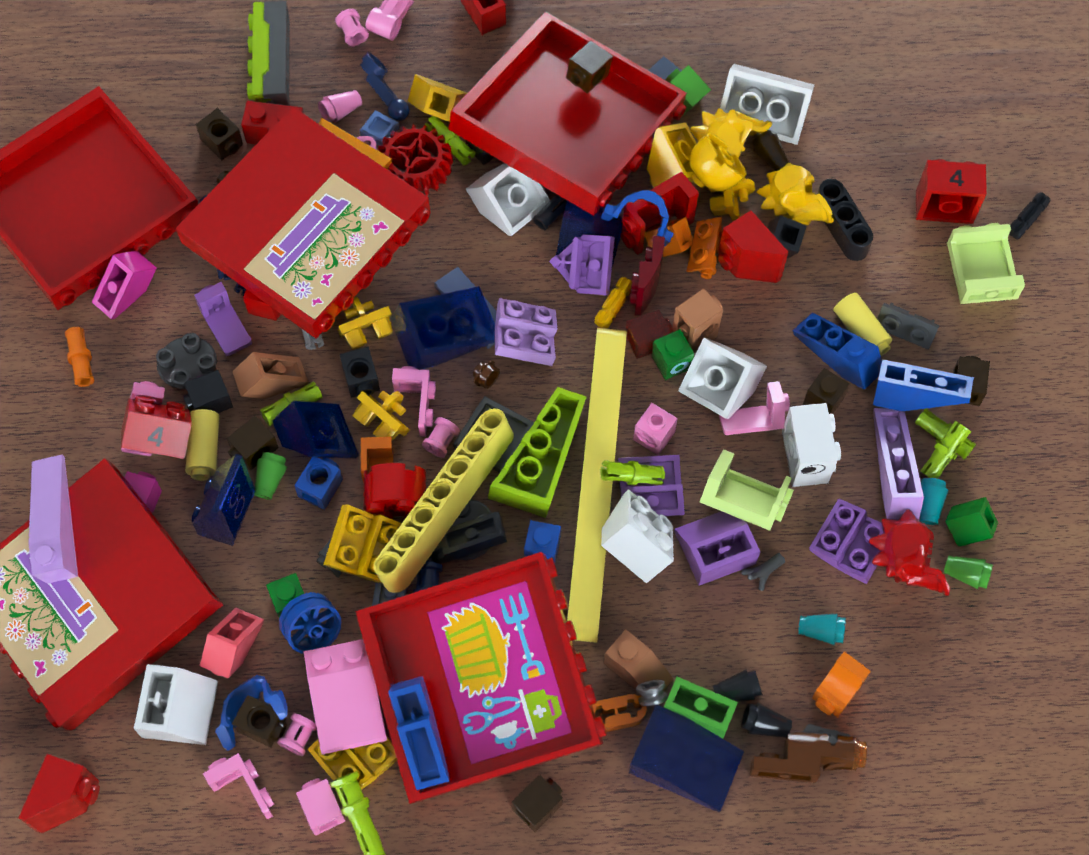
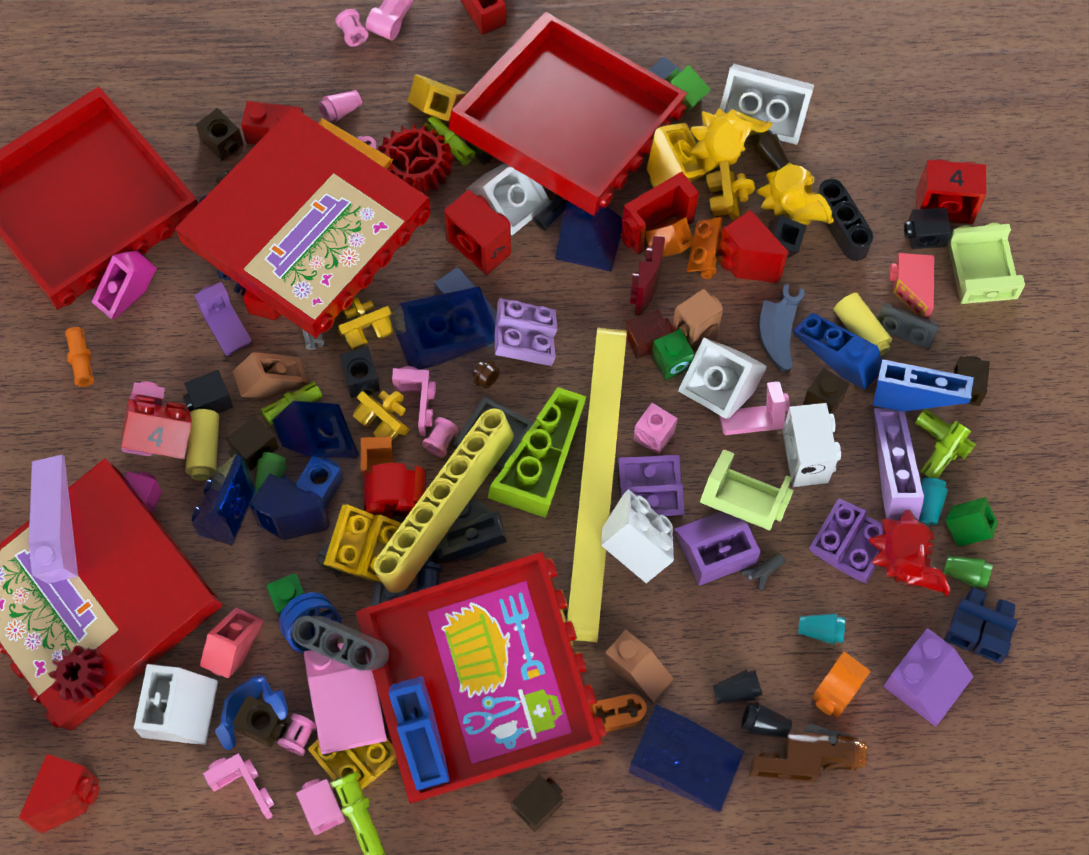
dark grey dish [156,333,217,389] -> none
piece [247,1,290,106] -> none
dark blue piece [360,52,410,121] -> none
medium blue tile [360,110,399,146] -> none
blue brick [524,520,561,564] -> none
medium lavender slope [549,235,615,296] -> none
dark brown brick [566,41,613,93] -> none
yellow axle [594,277,632,328] -> none
lime pin [600,460,665,486] -> none
blue helmet [601,190,674,246] -> none
flat silver bush [636,680,668,706] -> none
bright green brick [662,677,738,741] -> none
yellow cylinder [690,133,747,191] -> none
black axle [1009,192,1050,239] -> none
none -> dark red gear [48,645,108,703]
none -> clear blue slope [249,473,330,540]
none -> dark grey beam [292,616,389,671]
none -> red brick [443,189,511,276]
none -> sand blue piece [758,284,804,372]
none -> medium lavender slope [883,628,973,727]
none -> coral slope [888,253,934,319]
none -> black brick [904,208,951,249]
none -> dark blue hips [943,588,1018,664]

